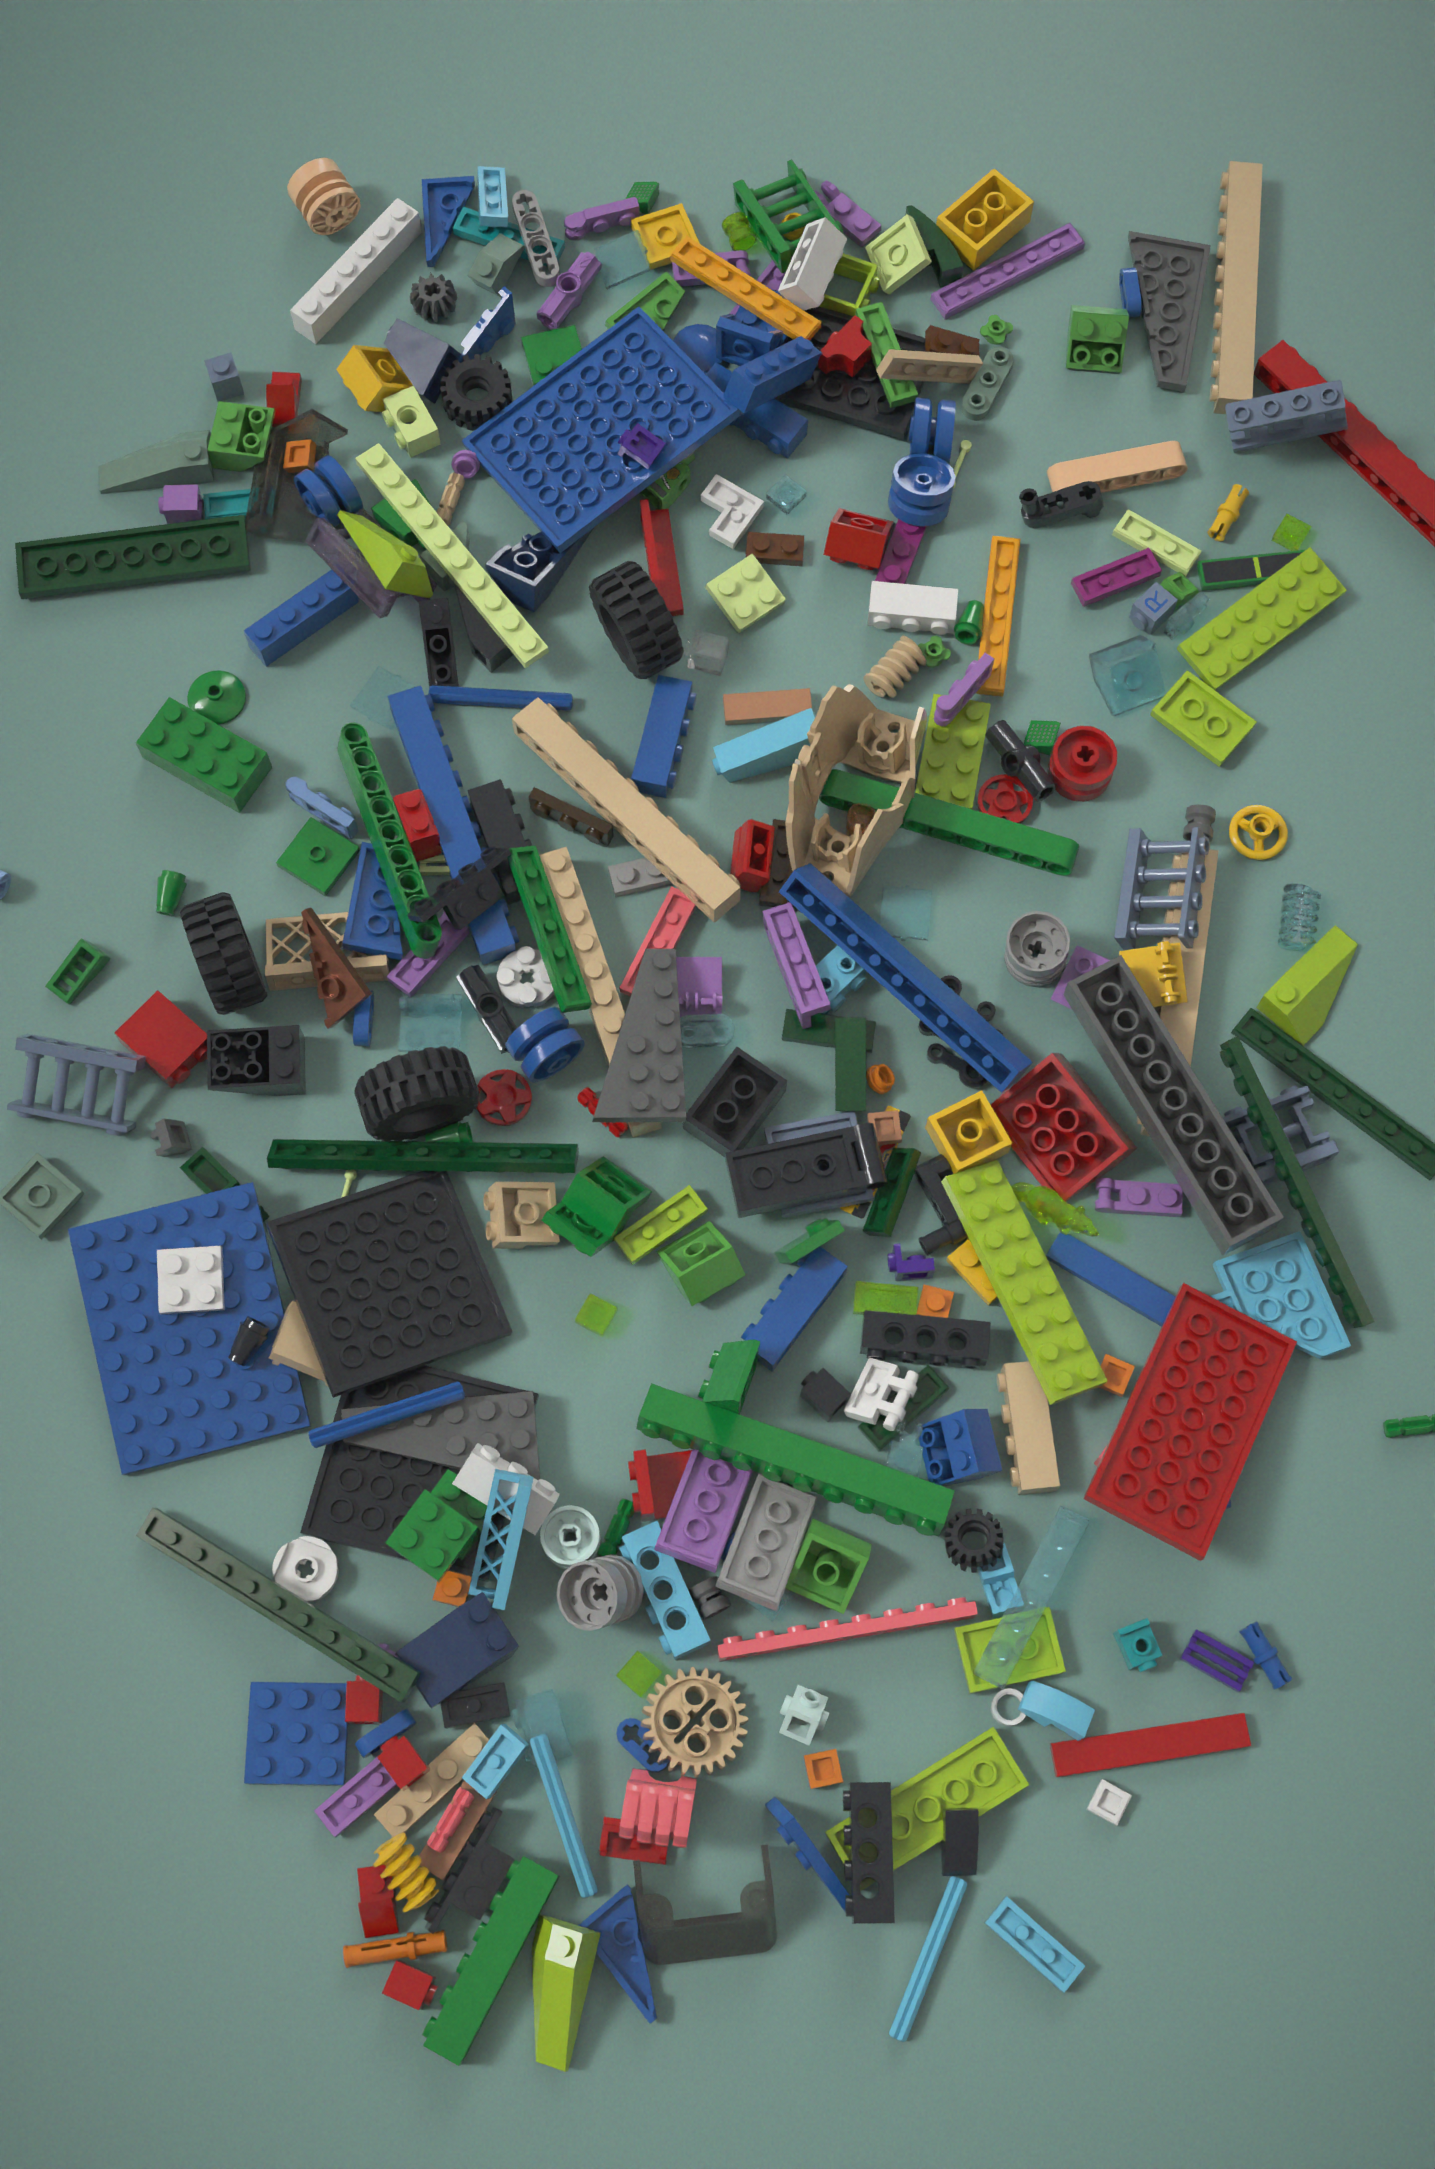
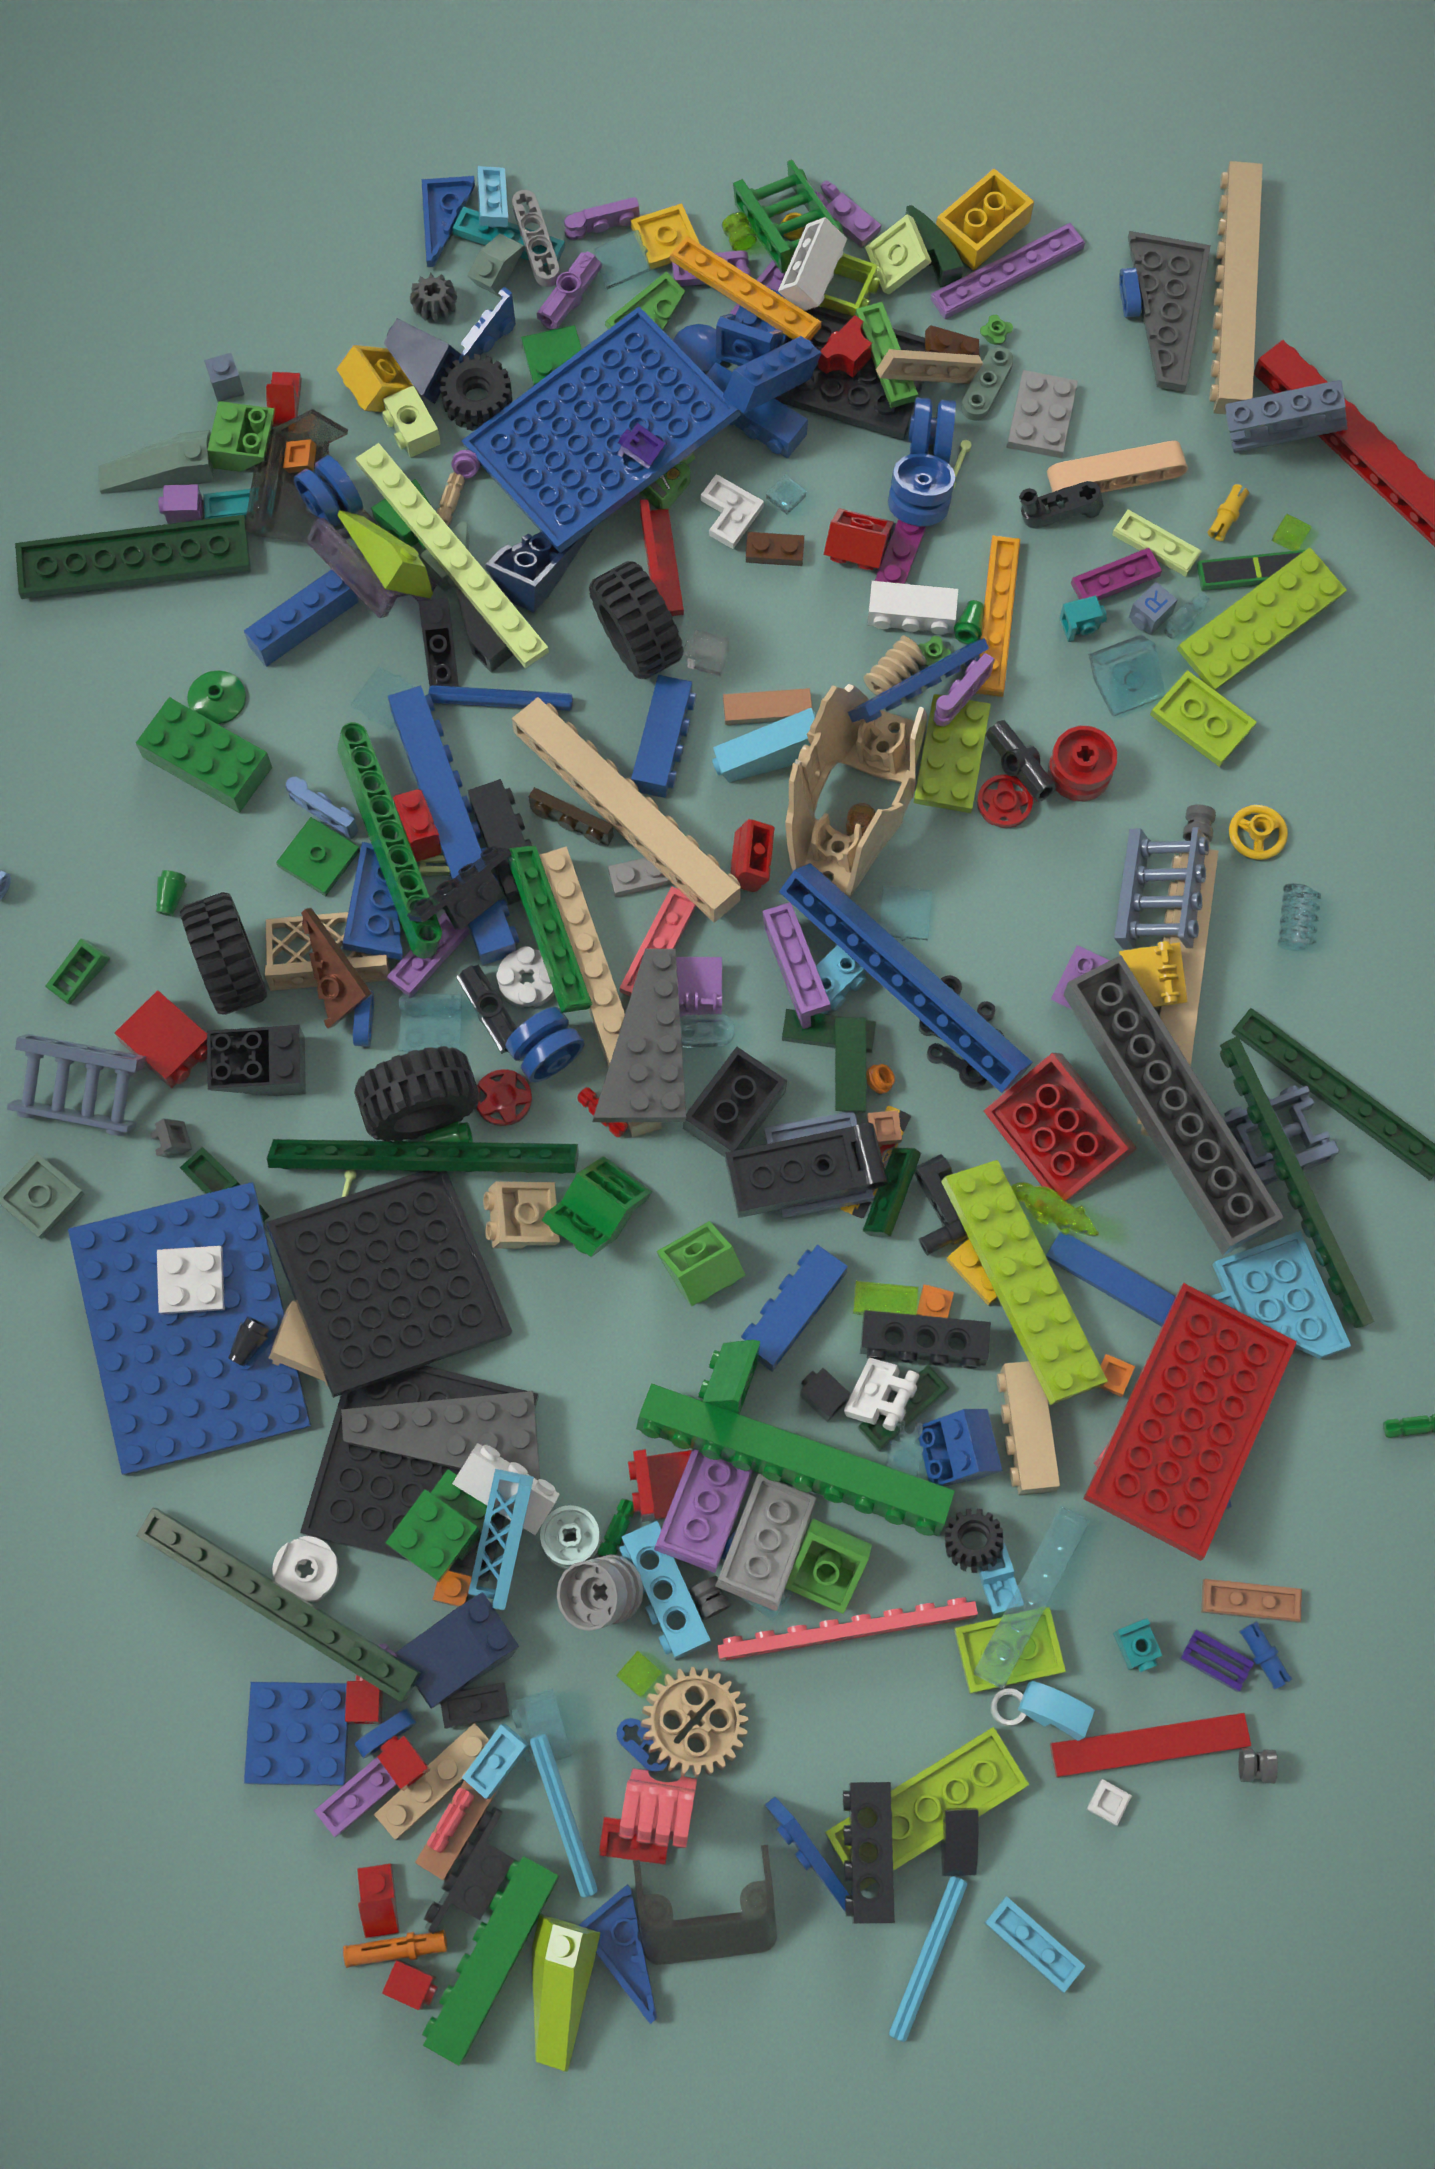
light nougat wheel [287,158,361,235] -> none
white brick [290,198,422,344] -> none
blue axle [308,1382,465,1448] -> none
yellow piece [373,1833,439,1913] -> none
clear neon green plate [575,1293,618,1337] -> none
lime plate [614,1185,708,1265] -> none
green slope [626,181,659,214] -> none
yellowish green plate [705,554,786,634] -> none
dark brown plate [759,819,793,907] -> none
green plate [774,1218,845,1264] -> none
light aqua brick [779,1685,829,1746] -> none
orange plate [803,1749,843,1790] -> none
green beam [819,769,1079,876] -> none
dark purple bracket [887,1243,935,1281] -> none
yellow brick [925,1090,1012,1174] -> none
light grey wheel [1004,911,1070,987] -> none
green slope [1023,720,1061,756] -> none
bright green slope [1066,305,1129,373] -> none
medium lavender plate [1095,1178,1183,1217] -> none
bright green slope [1160,572,1199,611] -> none
lime wedge [1256,925,1358,1046] -> none
none -> blue plate [848,638,989,723]
none -> light grey plate [1007,370,1078,458]
none -> teal brick [1059,596,1107,642]
none -> nougat tile [1201,1579,1302,1623]
none -> dark grey wheel [1238,1748,1278,1784]

